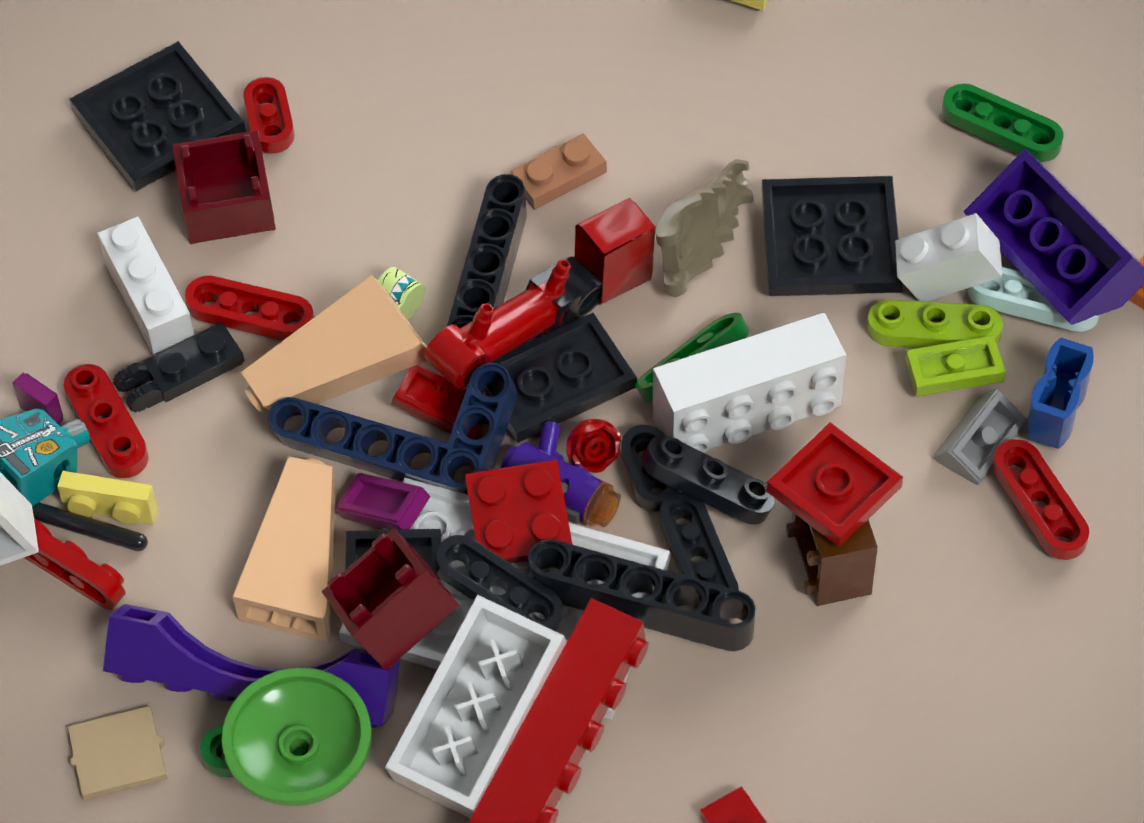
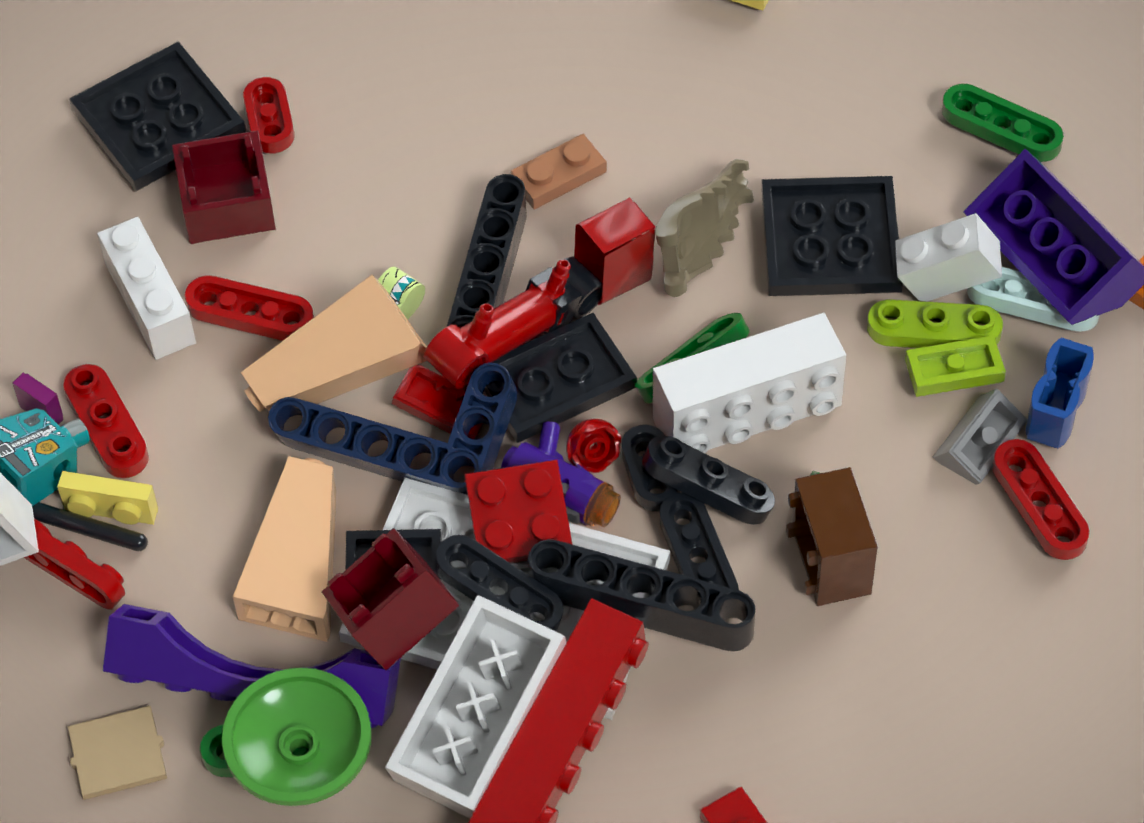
black hinge [113,322,245,413] -> none
magenta tile [335,473,431,530] -> none
red plate [766,422,903,547] -> none

